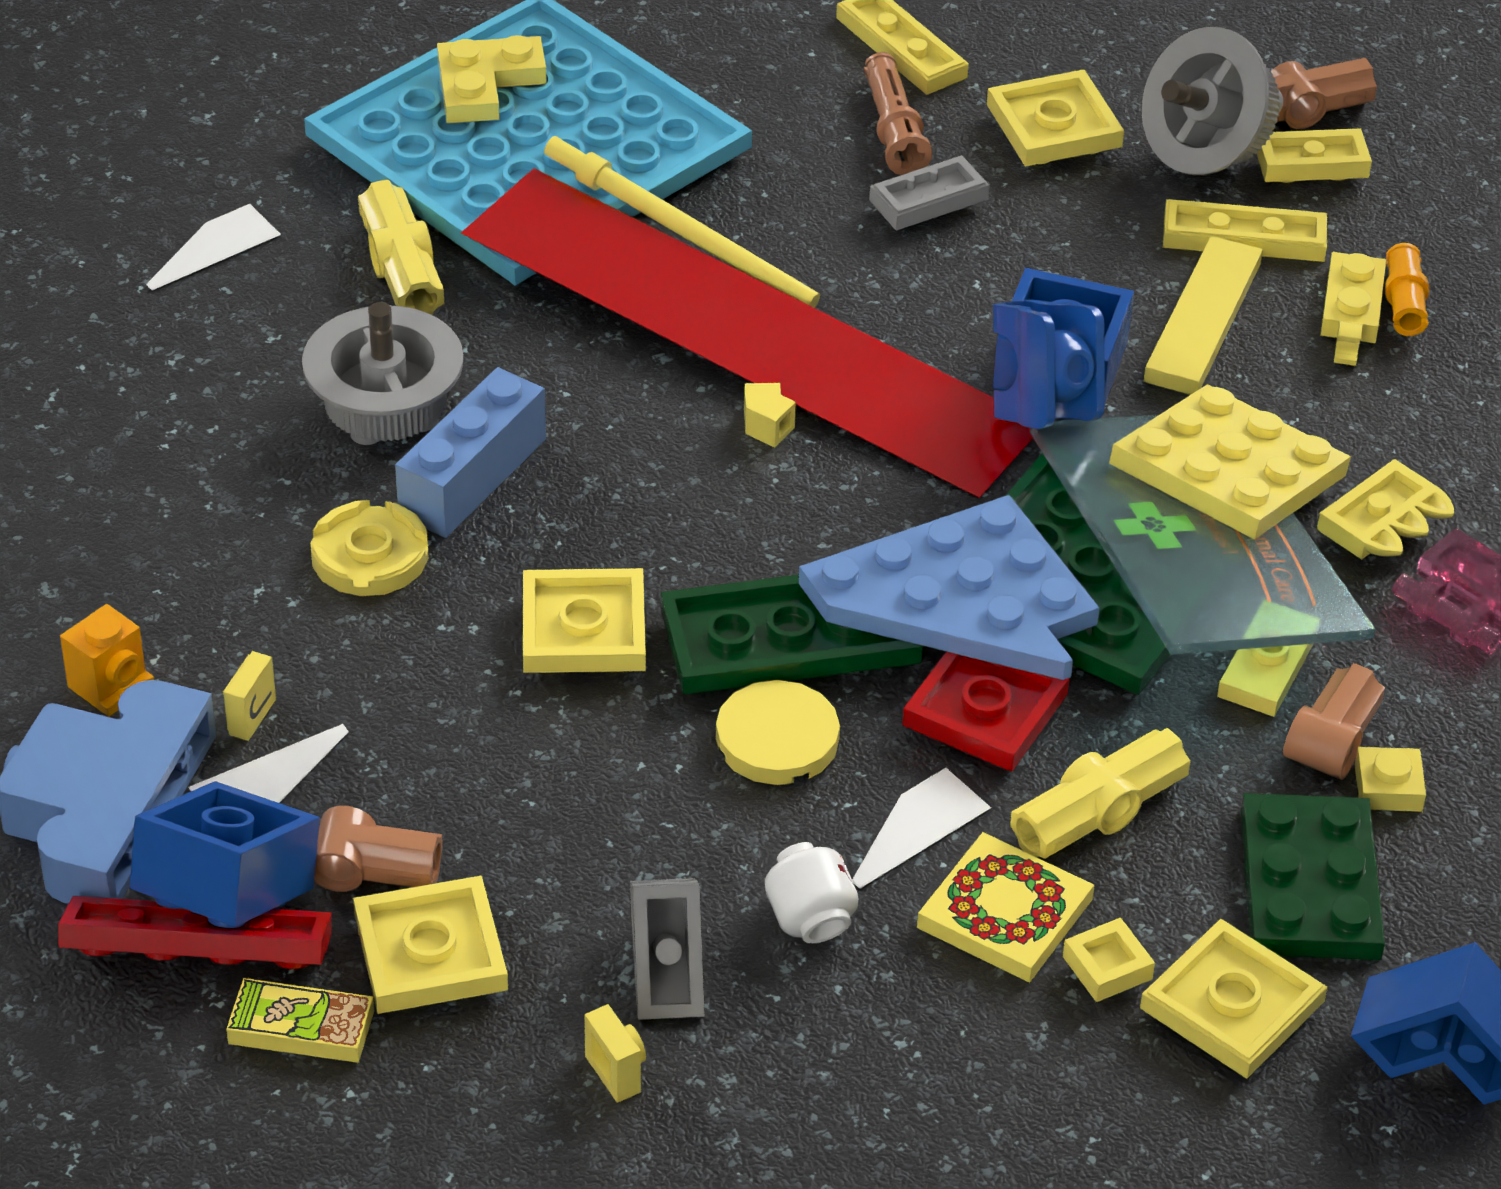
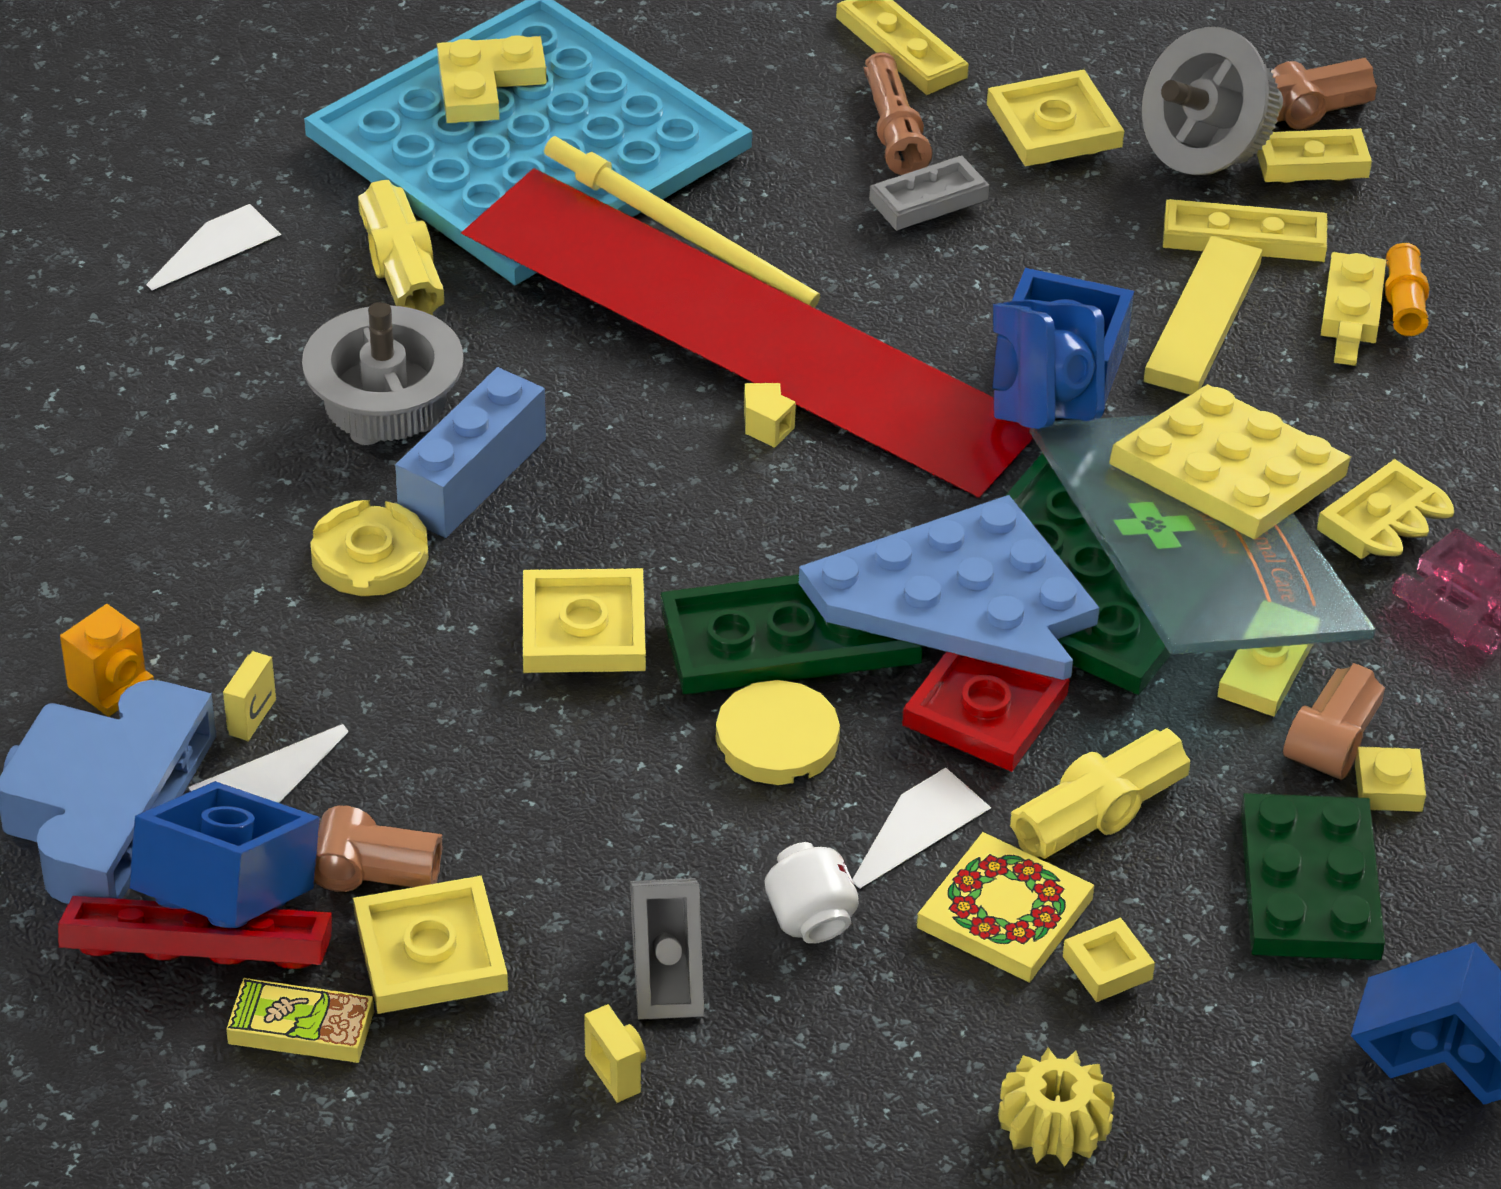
light yellow plate [1140,919,1327,1079] -> none
none -> light yellow gear [998,1047,1115,1167]

